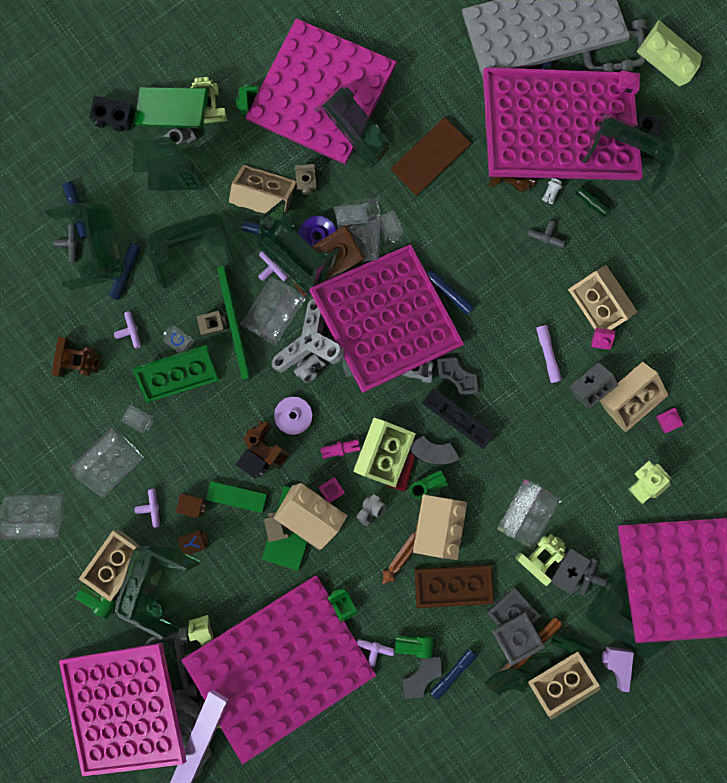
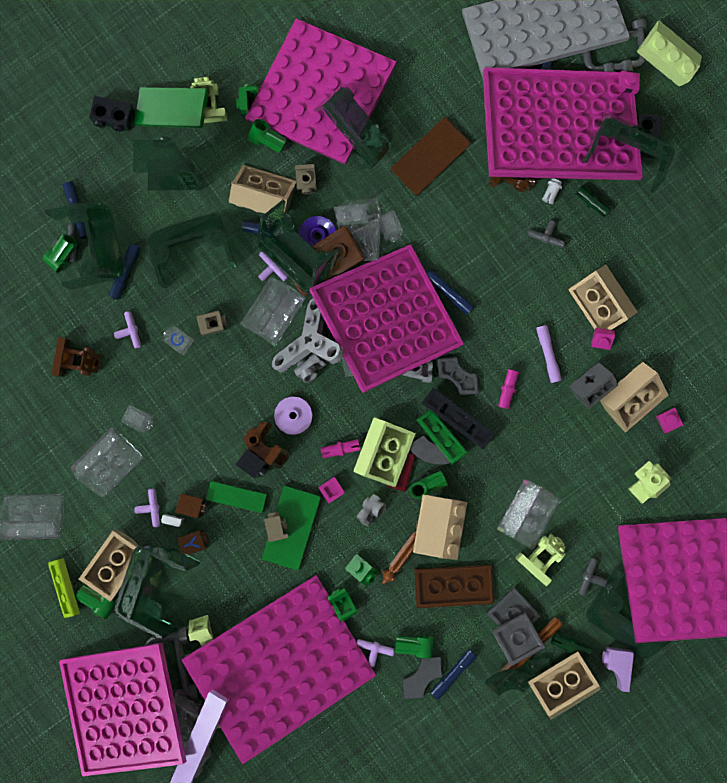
green tile [133,345,219,403] -> none
light grey plate [162,127,196,149] -> none
green tile [217,266,251,381] -> none
tan slope [274,483,347,550] -> none
dark grey brick [549,547,591,594] -> none
none -> green piece [42,234,78,273]
none -> lime tile [48,558,80,618]
none -> white tile [161,514,185,527]
none -> green piece [247,119,287,154]
none -> green bracket [345,554,379,586]
none -> green tile [417,410,468,466]
none -> dark pink pin [498,369,520,409]

